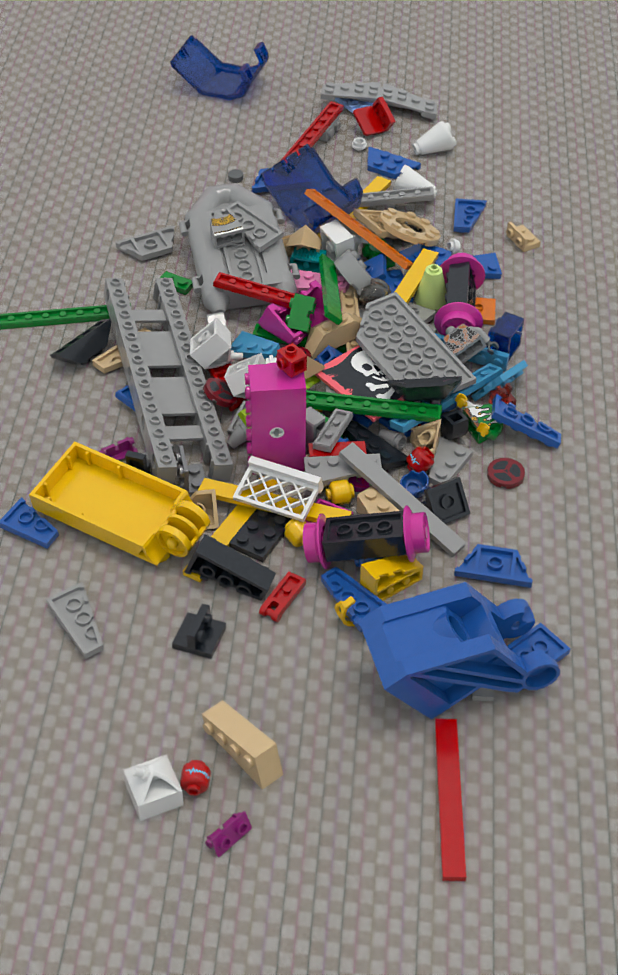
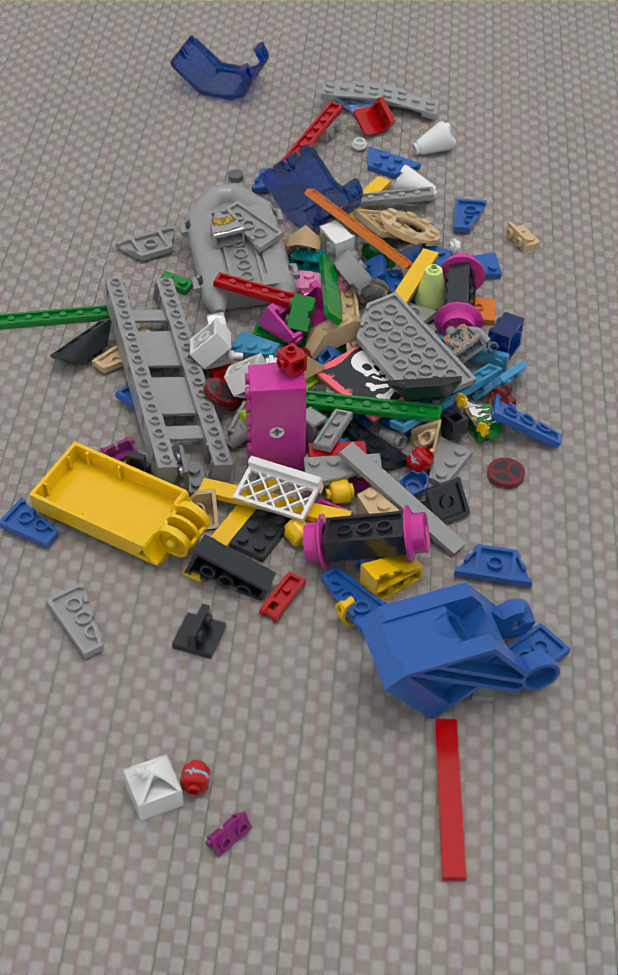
tan wedge [202,700,283,790] -> none

